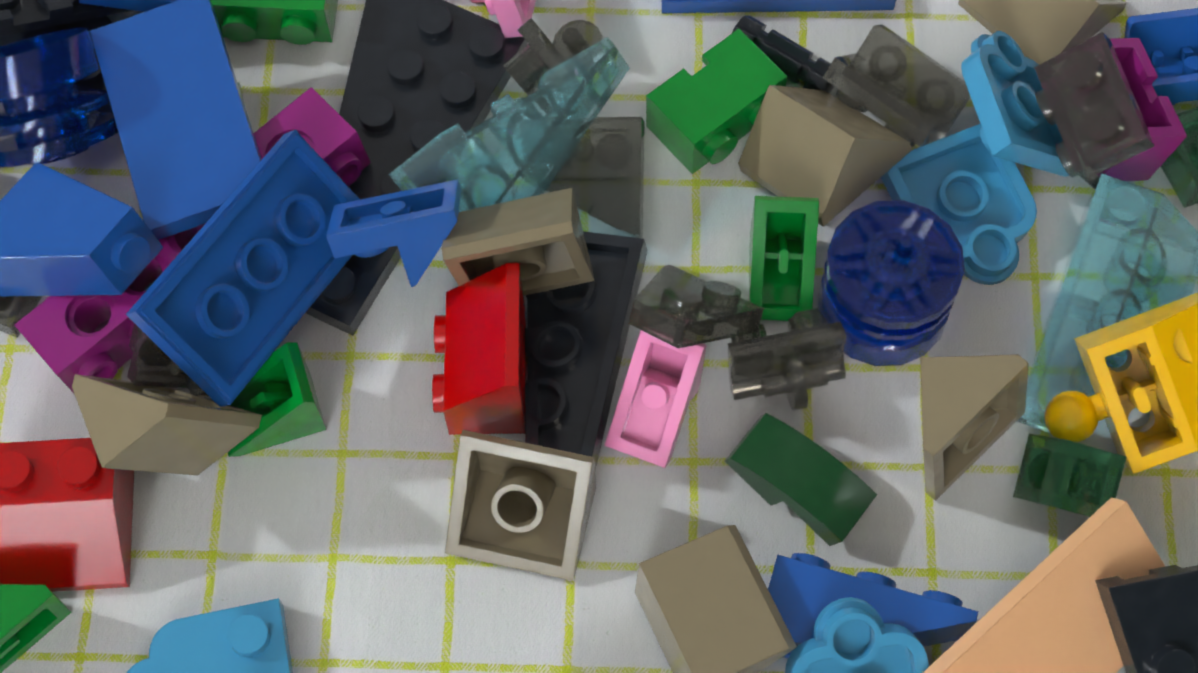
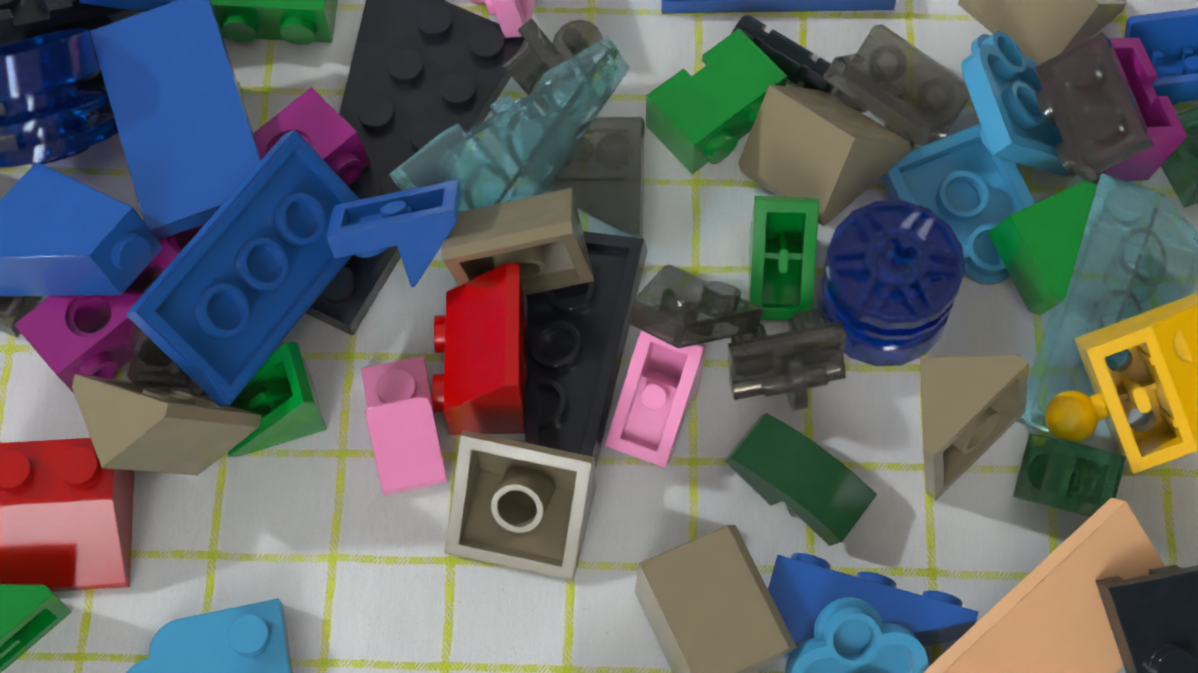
none -> bright pink slope [361,356,447,495]
none -> green slope [988,180,1097,316]

